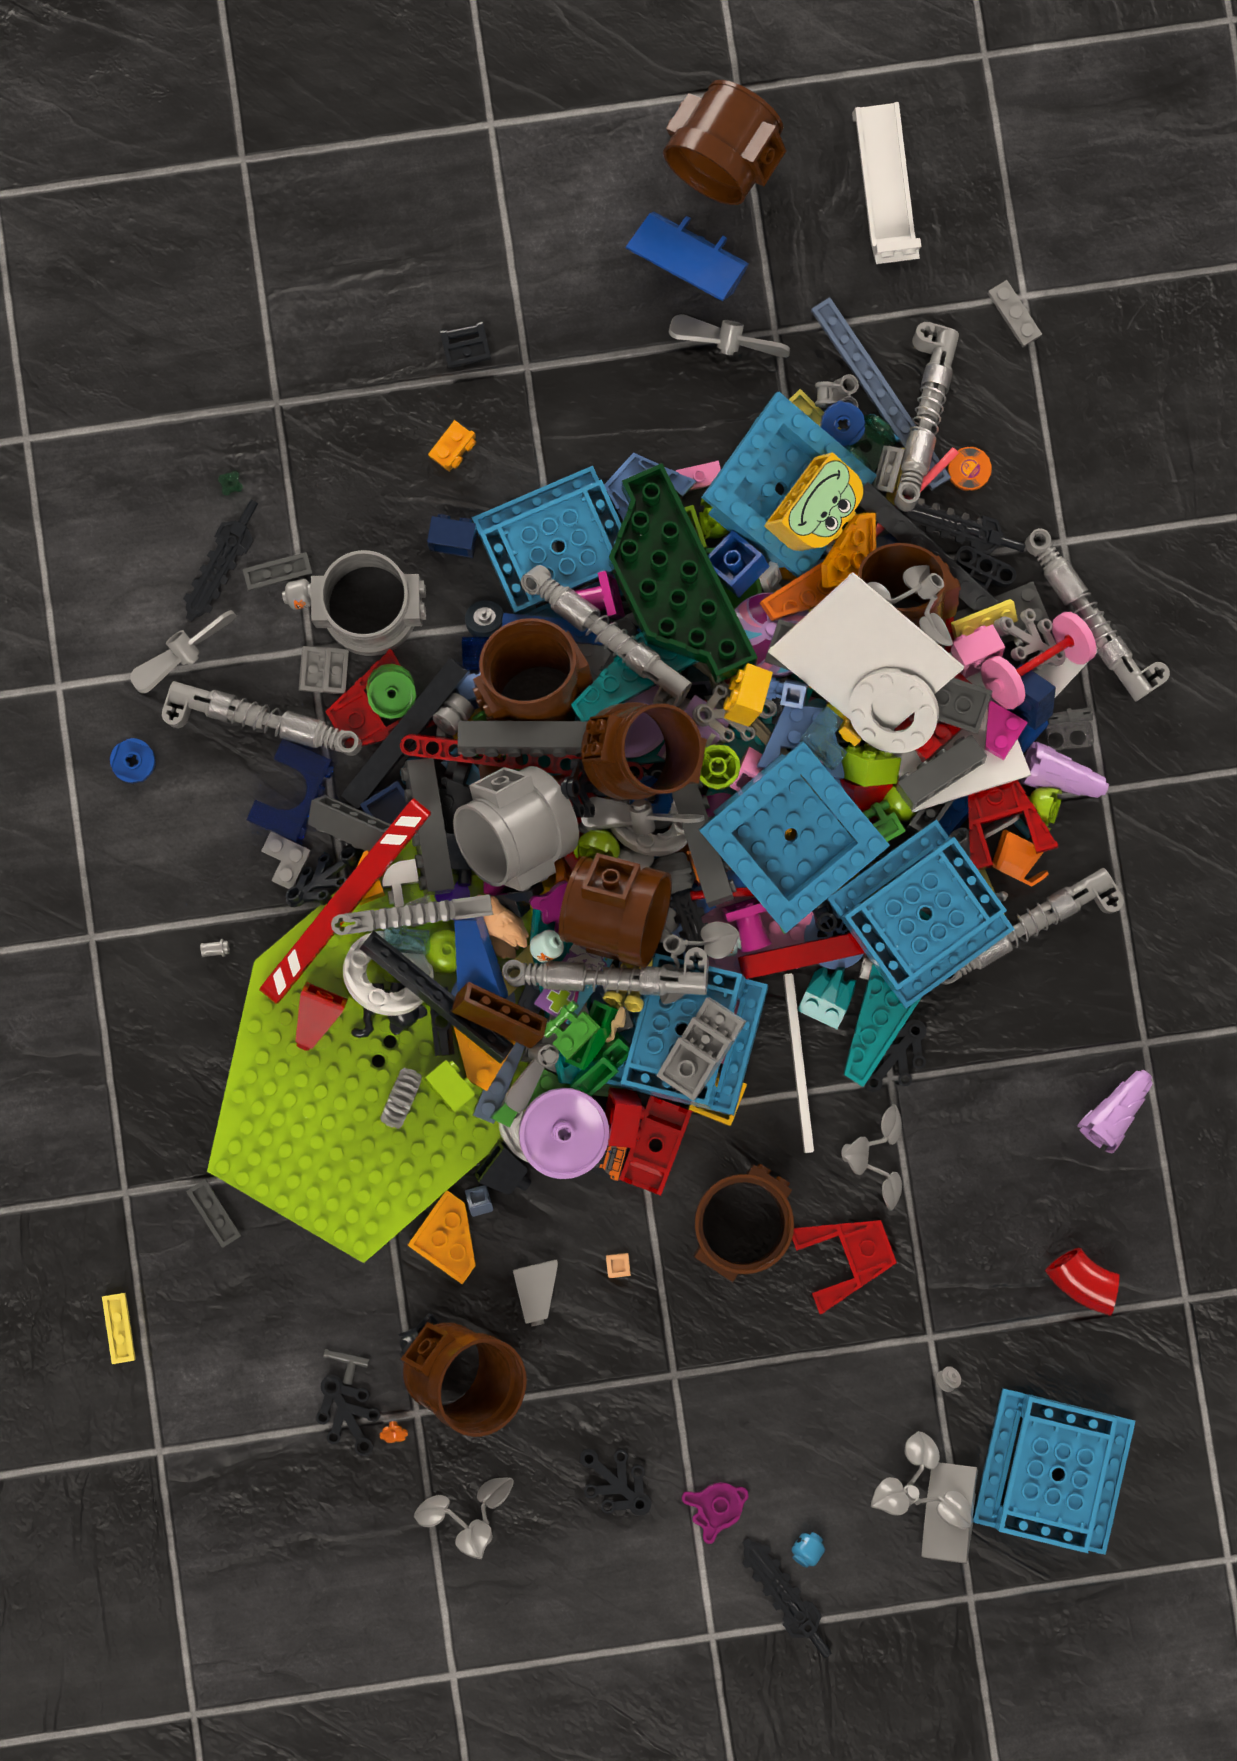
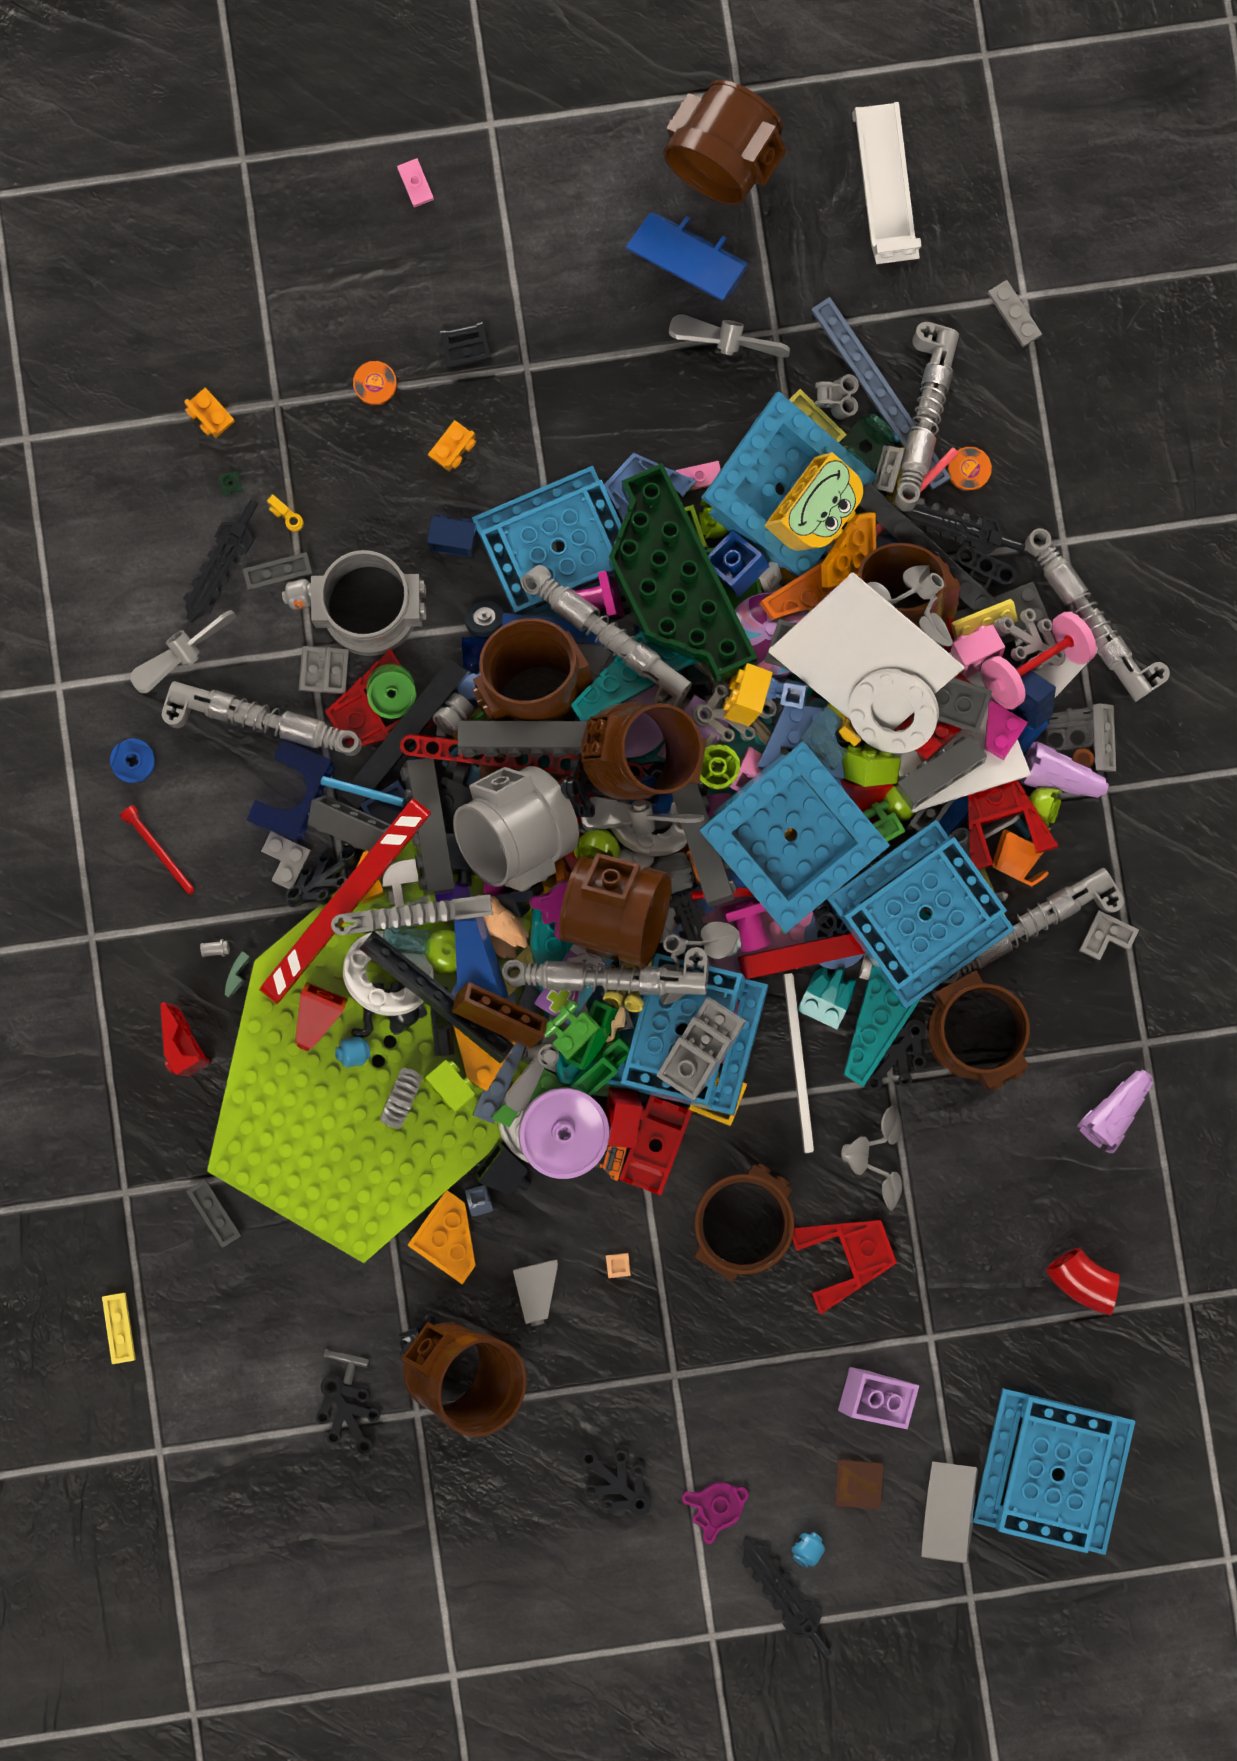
orange plant [380,1421,408,1443] -> none
light grey plant [414,1477,514,1559] -> none
light aqua head [530,930,564,963] -> none
blue plate [820,401,865,446] -> none
light grey plant [871,1431,971,1529] -> none
light grey wheel [936,1367,961,1392] -> none
none -> red piece [119,805,194,894]
none -> red piece [160,1002,212,1077]
none -> light orange bracket [184,388,235,439]
none -> sand green slope [225,951,252,998]
none -> yellow plate [267,494,304,532]
none -> dark azure bar [321,776,406,807]
none -> dark azure head [335,1036,370,1068]
none -> orange tile [353,361,397,405]
none -> bright pink plate [397,158,434,208]
none -> reddish brown tile [835,1459,883,1509]
none -> lavender slope [838,1367,919,1429]
none -> reddish brown cylinder [927,970,1030,1090]
none -> dark orange tile [1071,748,1094,768]
none -> light grey plate [1079,910,1139,960]
none -> light grey plate [1093,703,1116,772]

